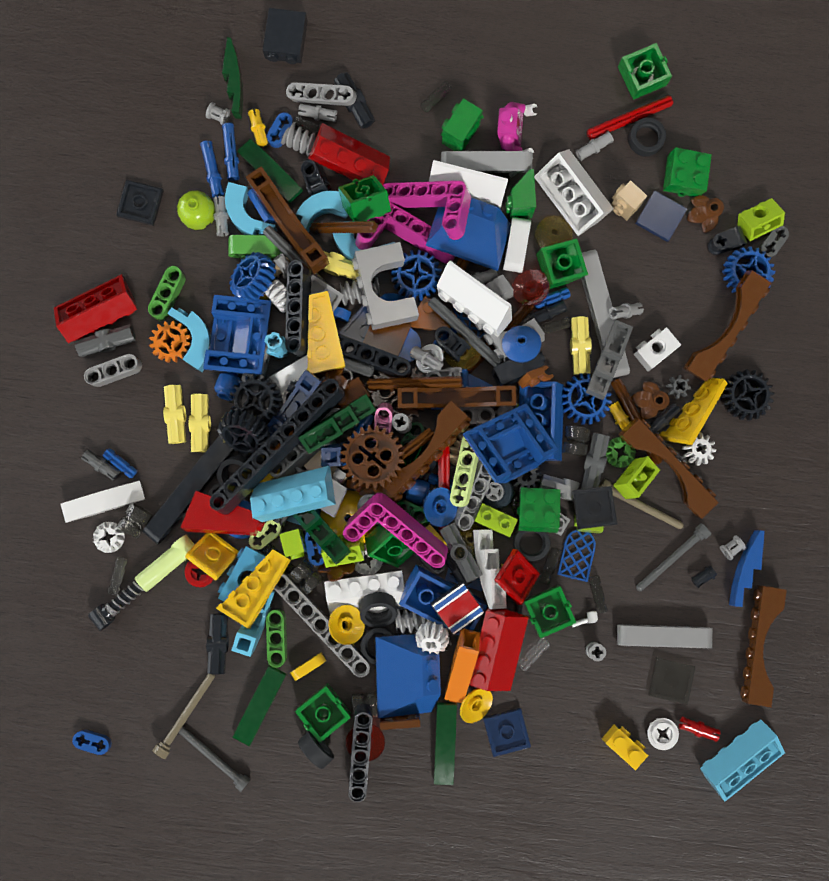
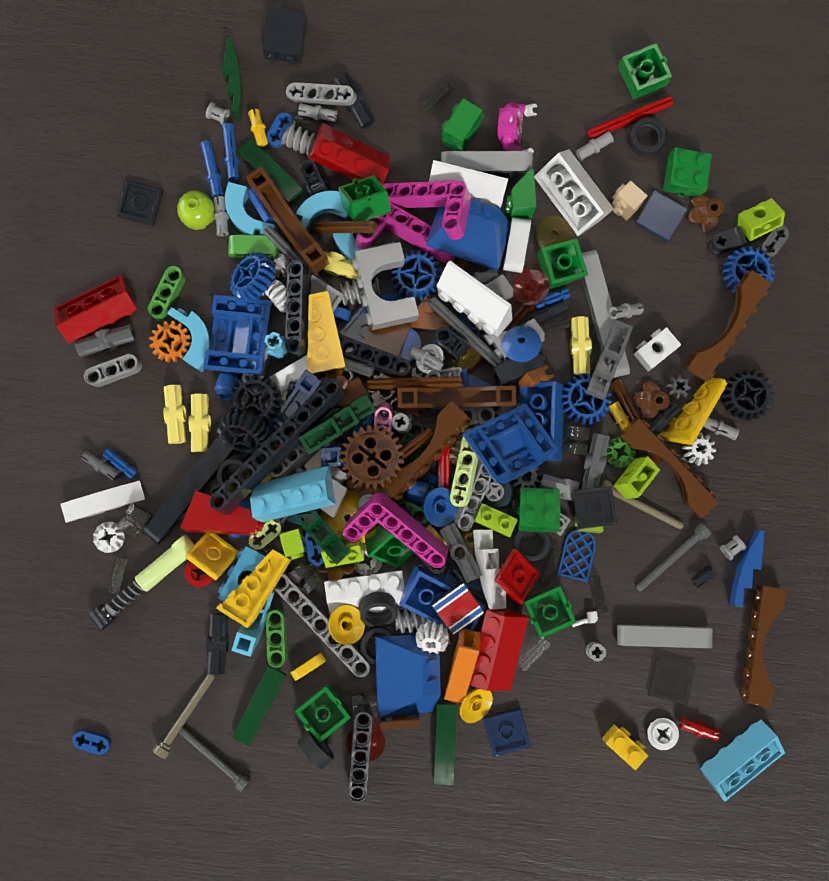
none -> light grey pin [703,417,739,440]

